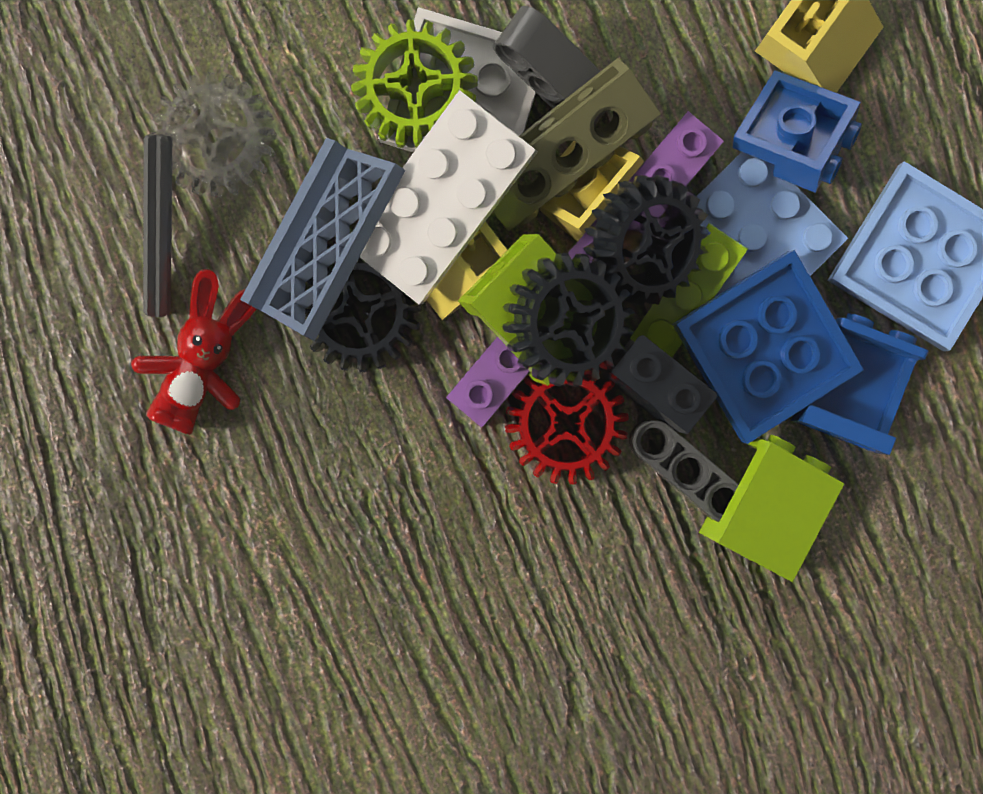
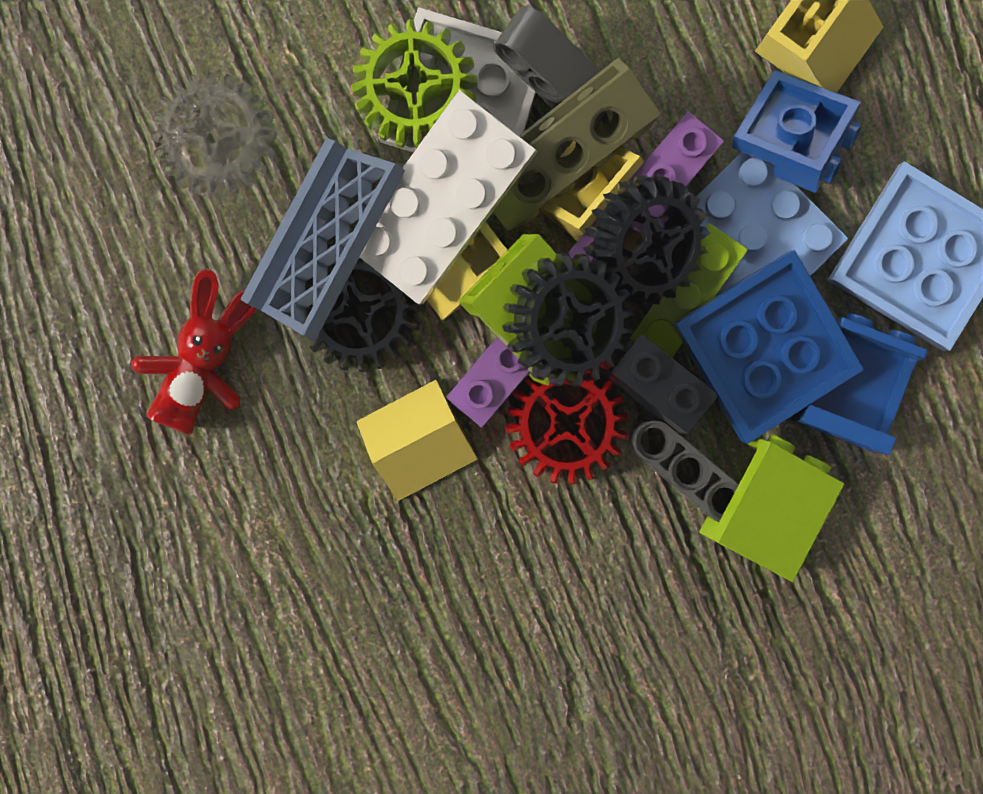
dark grey axle [143,134,172,317] -> none
none -> light yellow slope [356,380,478,501]

